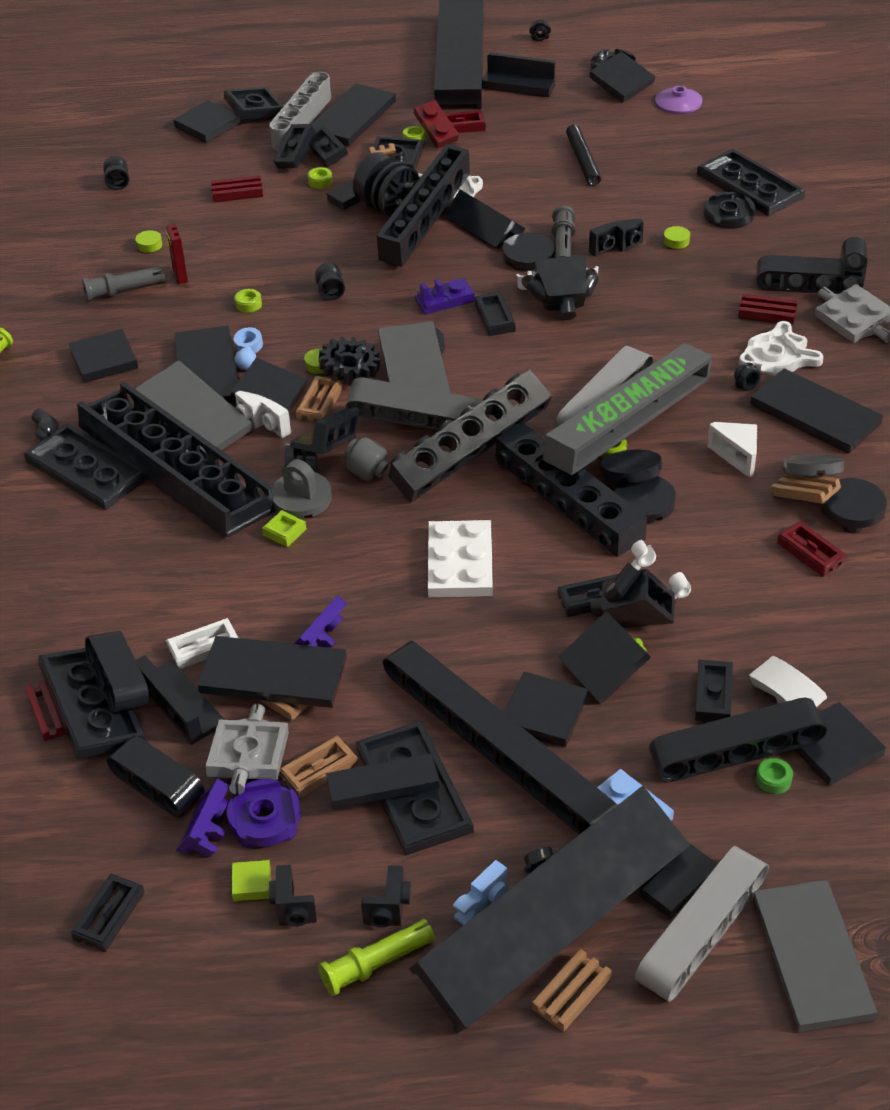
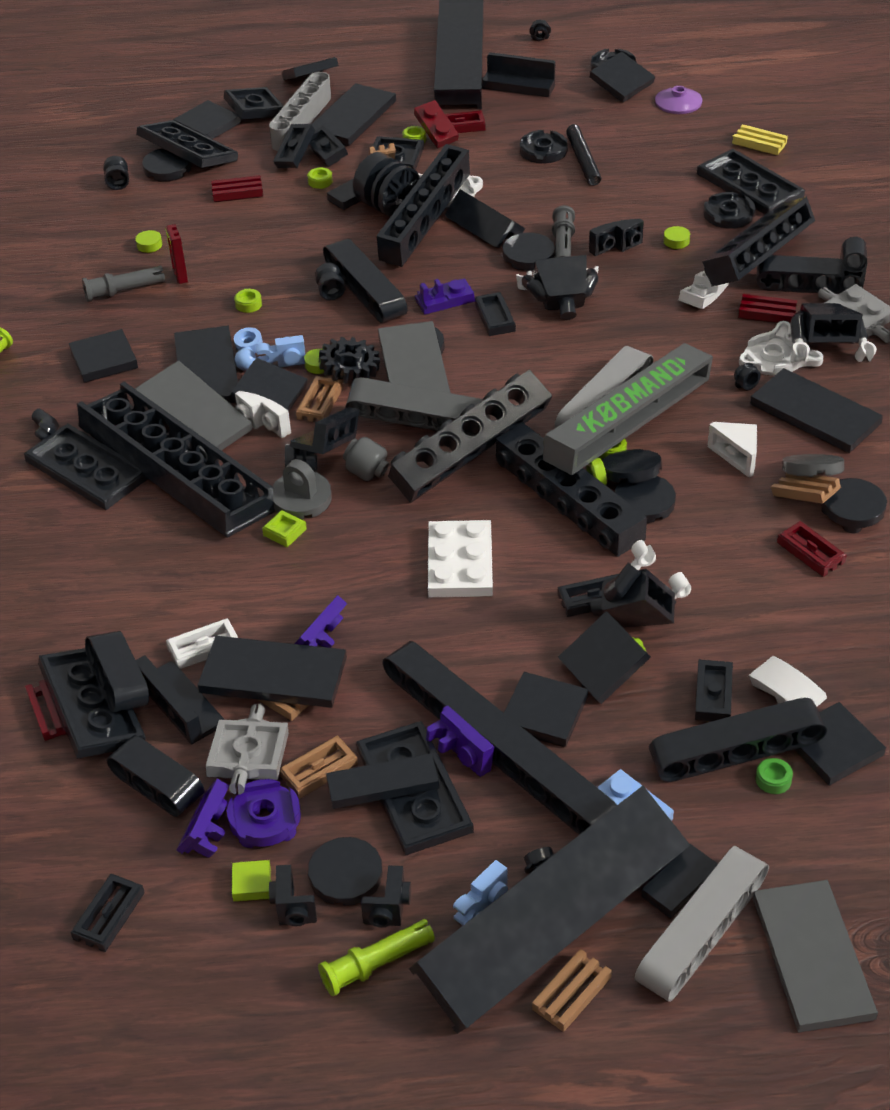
none -> black tile [136,120,238,168]
none -> black tile [142,148,192,181]
none -> light blue plate [256,335,305,367]
none -> black tile [281,57,339,80]
none -> black tile [308,837,383,906]
none -> black beam [323,238,408,323]
none -> dark purple plate [426,705,494,777]
none -> black tile [520,130,568,164]
none -> lime tile [586,457,607,485]
none -> white slope [678,271,729,309]
none -> black brick [702,197,815,287]
none -> light yellow tile [732,124,788,155]
none -> black torso [790,303,877,363]

